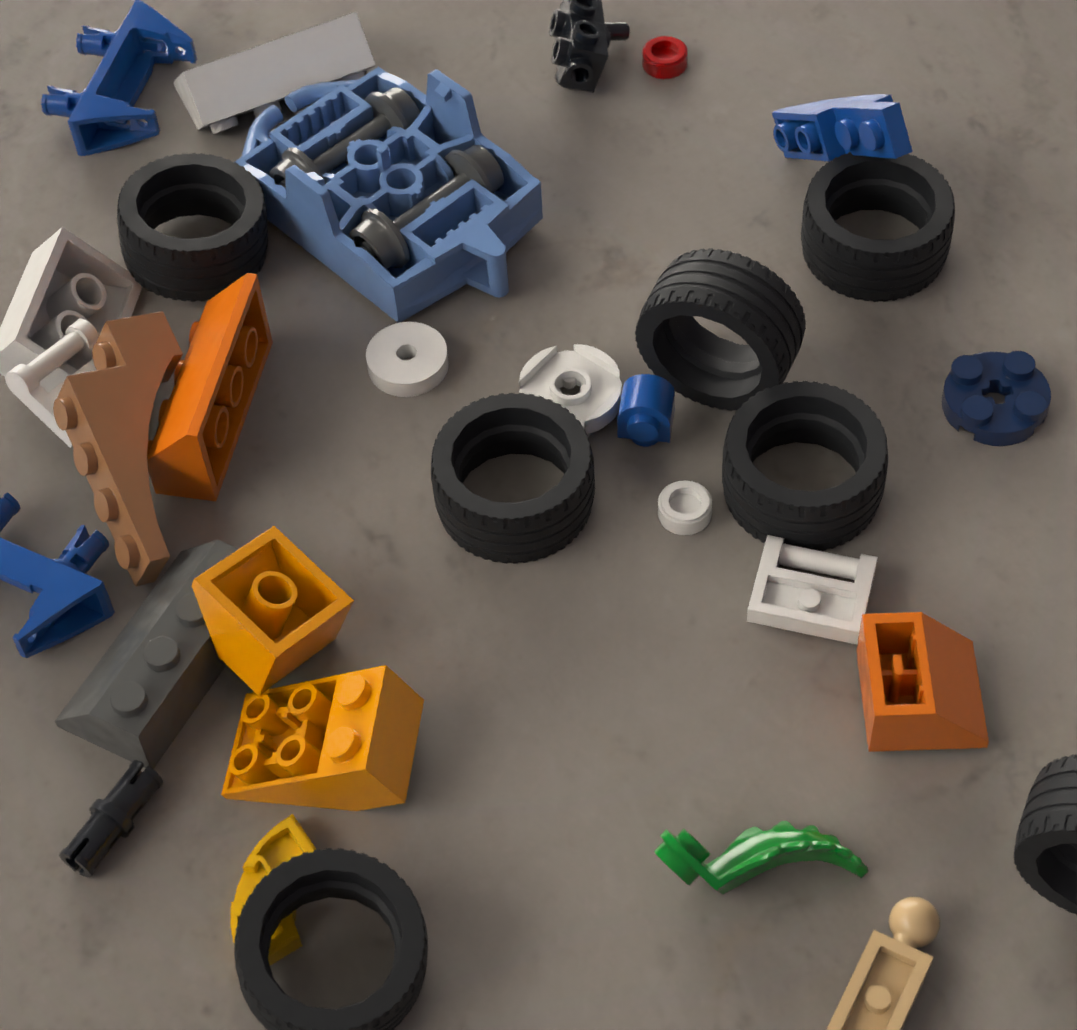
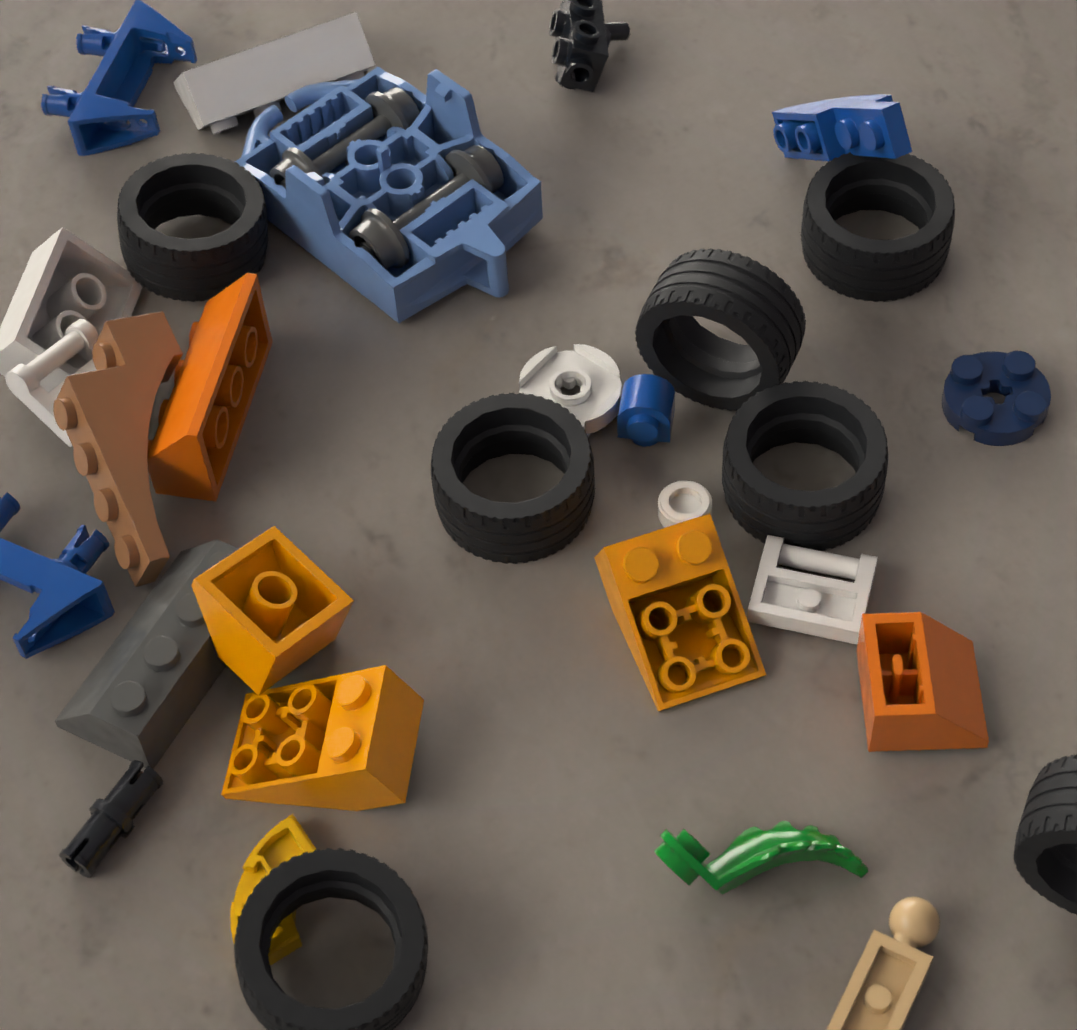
white piece [366,322,449,397] -> none
red tile [642,36,688,79] -> none
none -> light orange slope [594,513,766,711]

